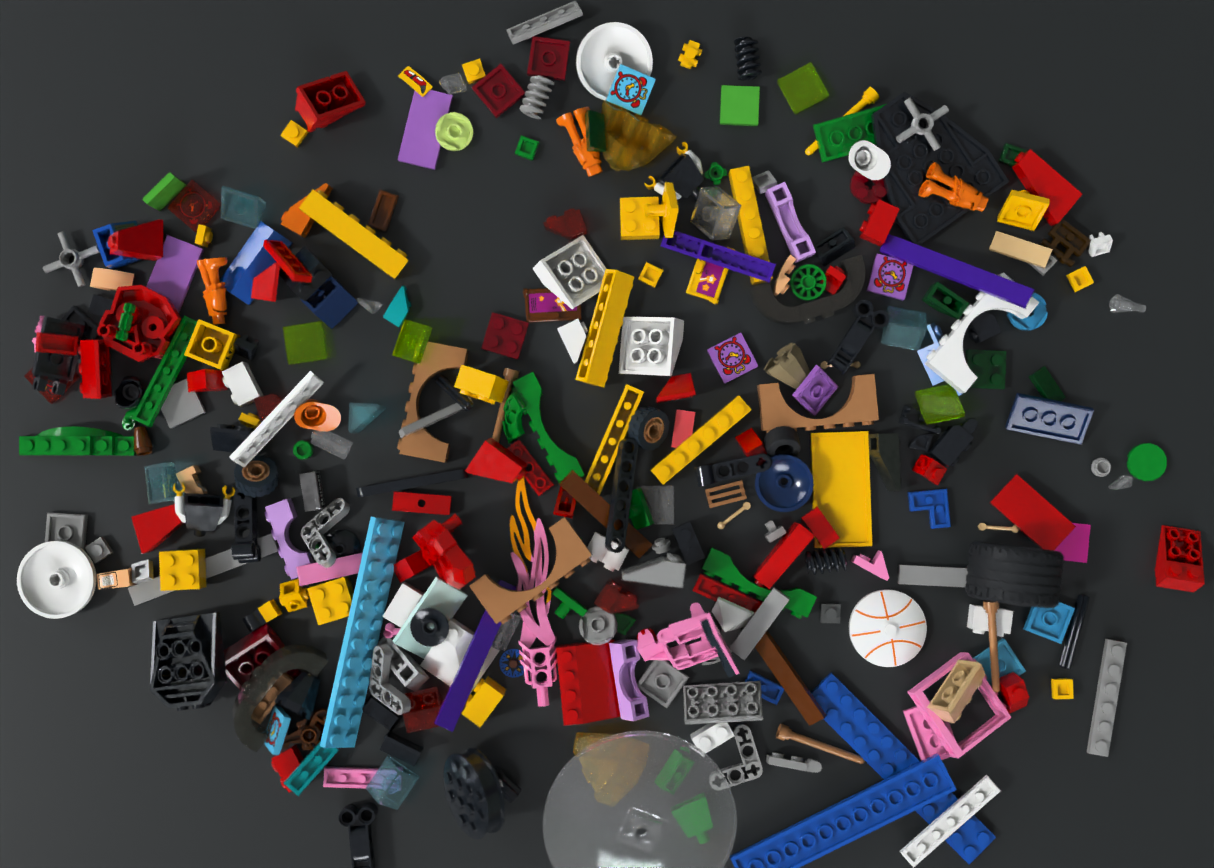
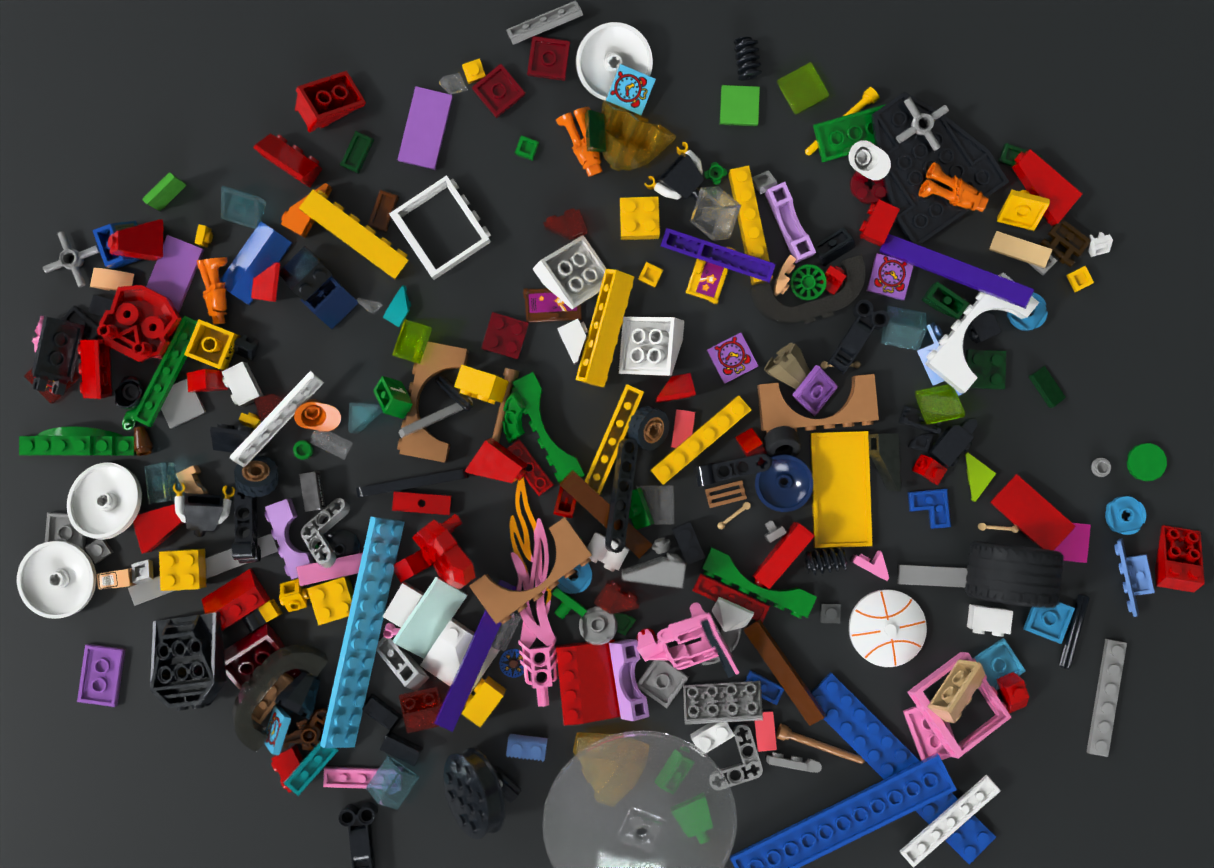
red tile [35,332,79,355] -> none
green axle [115,303,136,341] -> none
clear red tile [167,180,222,233] -> none
red tile [263,240,313,283] -> none
yellow plate [280,120,308,148] -> none
clear neon green tile [283,321,327,365] -> none
light grey beam [369,644,411,715] -> none
yellow sticker [398,66,433,97] -> none
black dish [410,608,449,647] -> none
yellowish green tile [435,112,474,151] -> none
light grey piece [520,75,554,119] -> none
yellow tile [645,182,679,238] -> none
yellow piece [678,40,702,69] -> none
light grey tile [729,587,790,661] -> none
red tile [801,506,840,549] -> none
medium nougat piece [983,600,1000,693] -> none
tile [1005,393,1094,444] -> none
yellow plate [1051,678,1074,699] -> none
clear cone [1109,294,1146,313] -> none
clear slope [1109,475,1133,490] -> none
none -> white dish [67,463,142,540]
none -> medium lavender tile [77,644,126,707]
none -> red slope [202,568,271,631]
none -> red slope [253,133,322,188]
none -> dark green tile [340,131,374,174]
none -> green brick [373,376,413,419]
none -> white window [389,175,491,280]
none -> medium blue brick [506,734,548,762]
none -> dark azure plate [557,563,592,594]
none -> coral tile [754,710,777,752]
none -> lime tile [964,452,996,502]
none -> dark azure plate [1105,496,1146,535]
none -> medium blue bracket [1114,538,1155,617]

